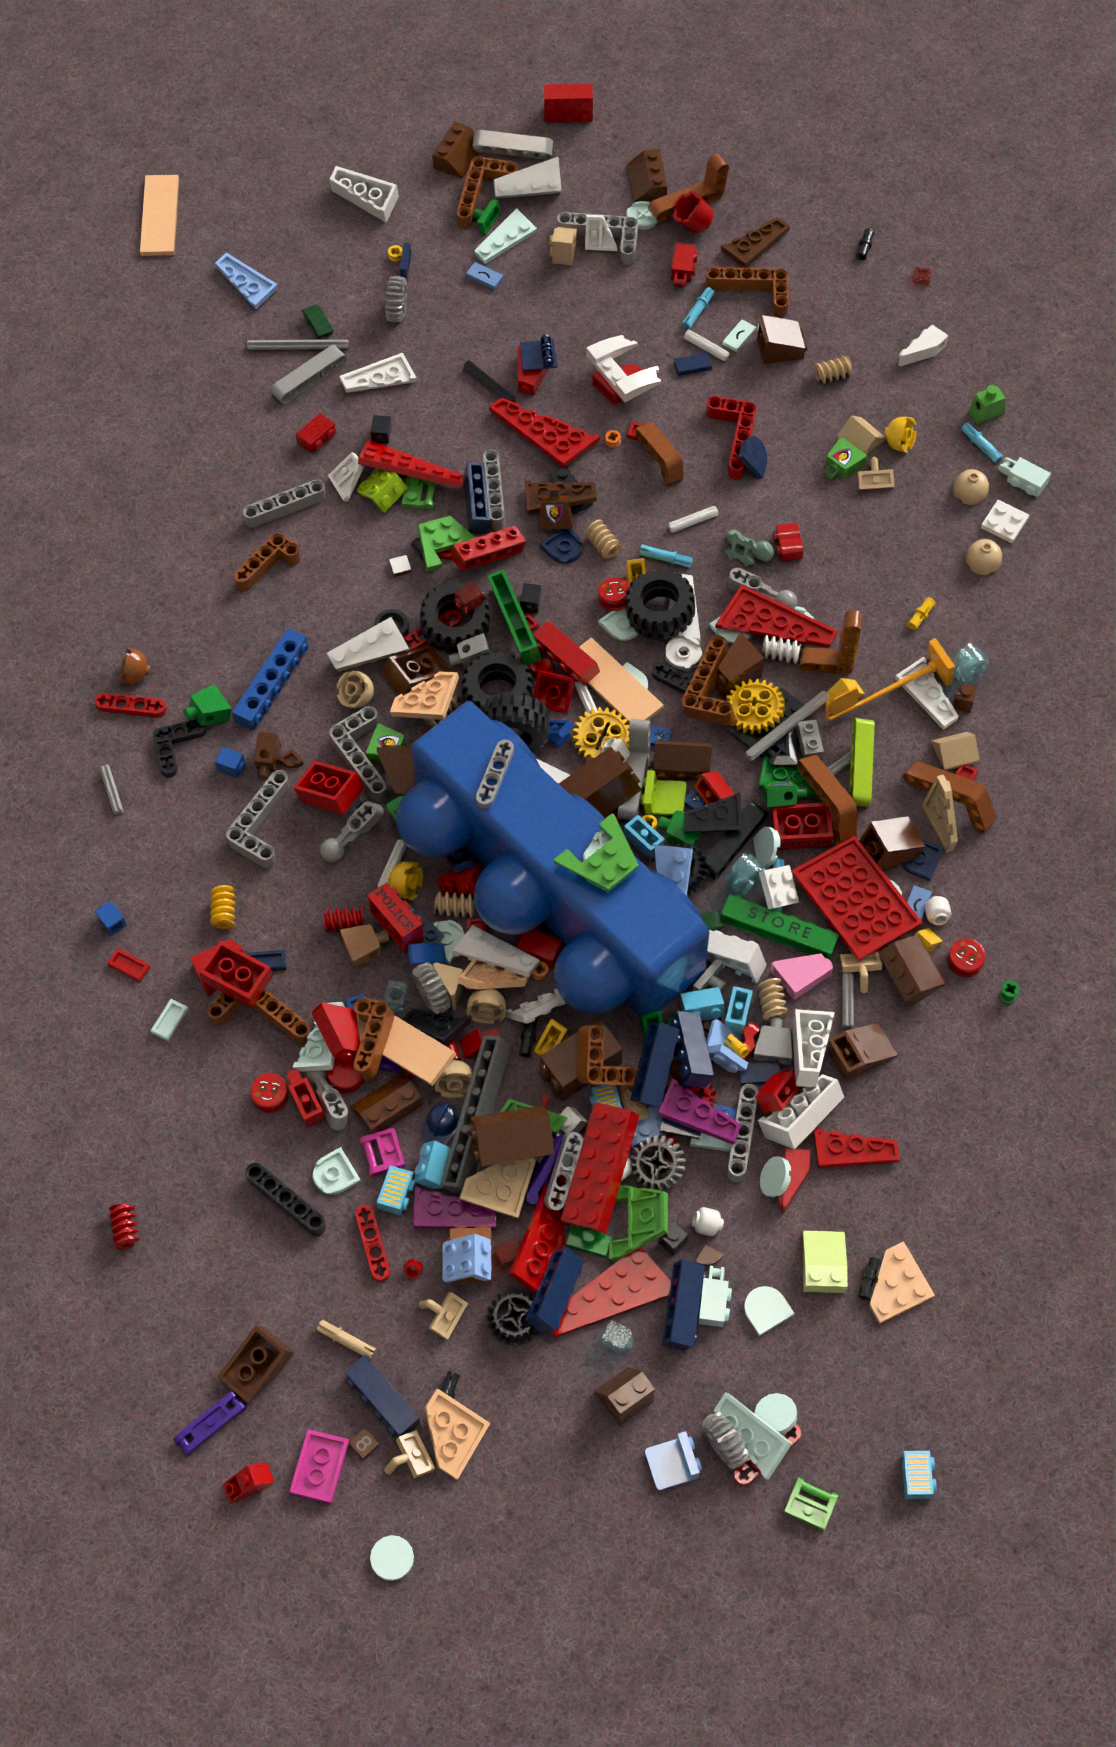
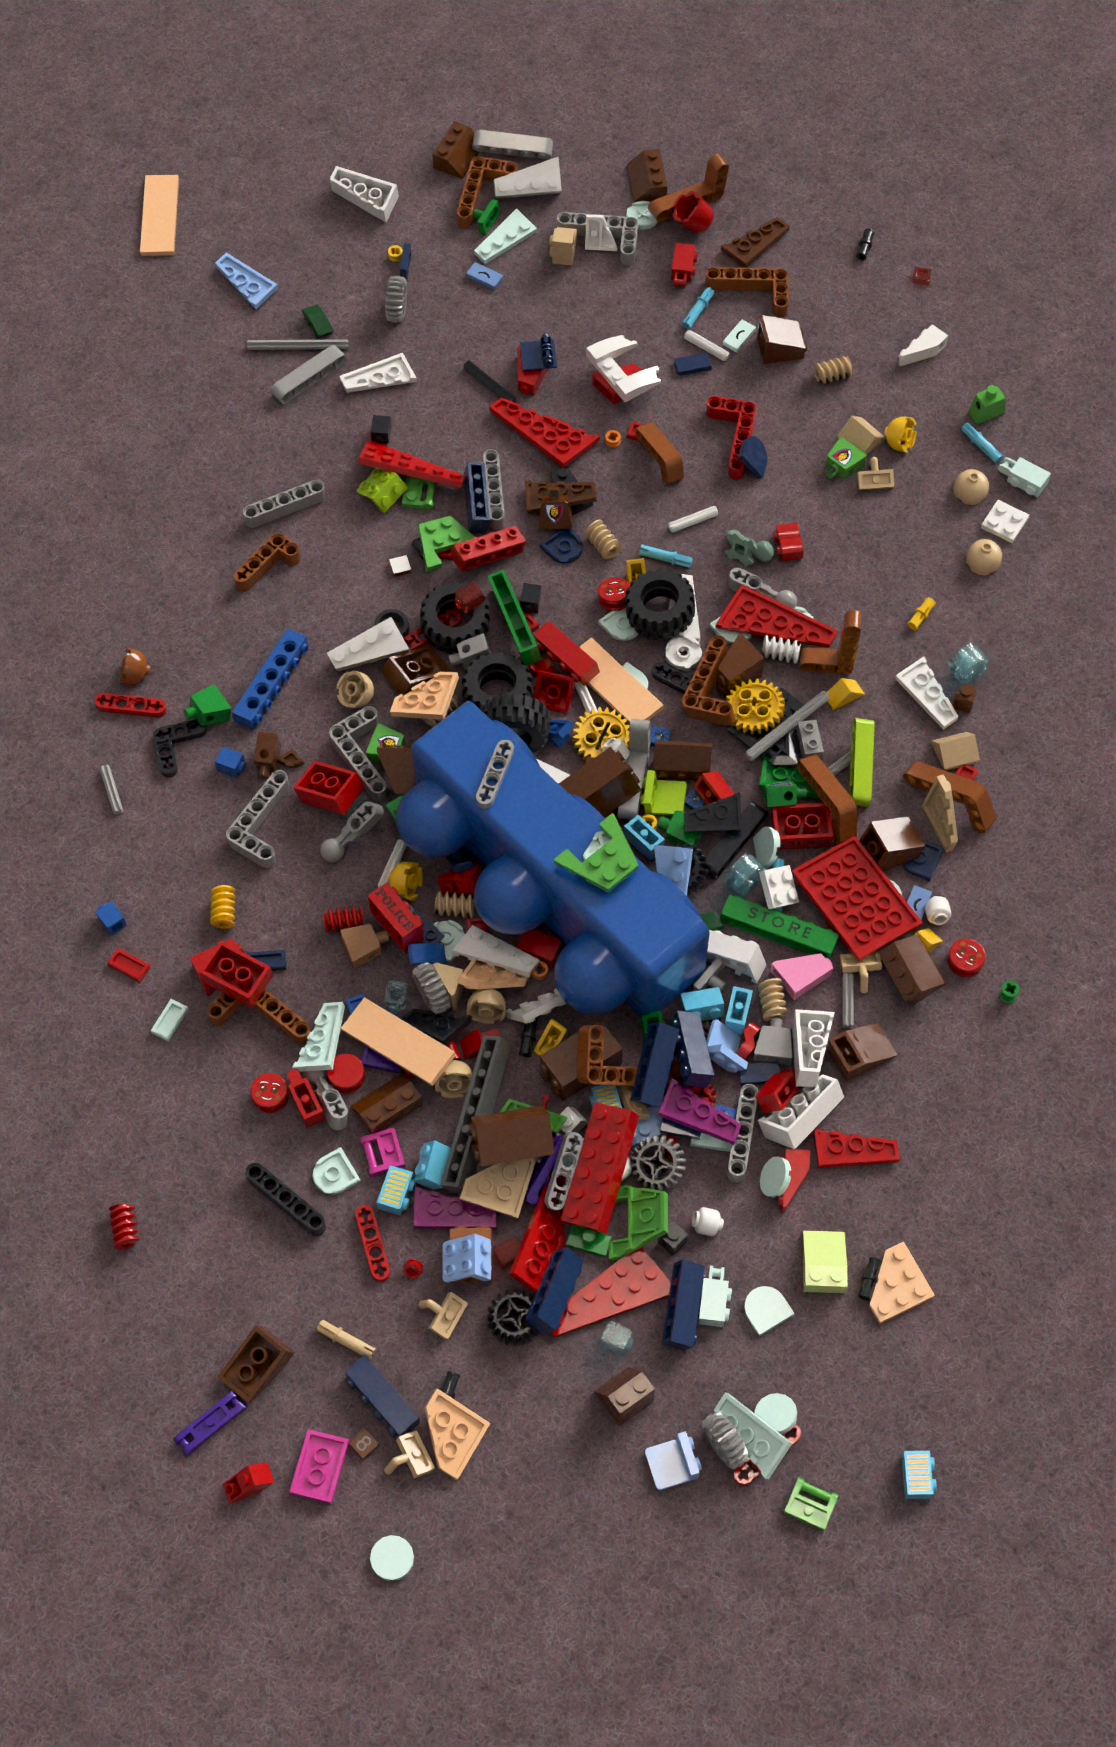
red brick [296,413,336,454] -> none
red slope [312,1002,360,1061] -> none
white wing [328,452,364,502] -> none
dark orange beam [354,998,395,1080] -> none
dark blue piece [421,1103,460,1145] -> none
red brick [544,84,593,123] -> none
tile [695,1244,724,1266] -> none
yellow pin [724,1034,749,1058] -> none
light orange piece [825,638,955,720] -> none

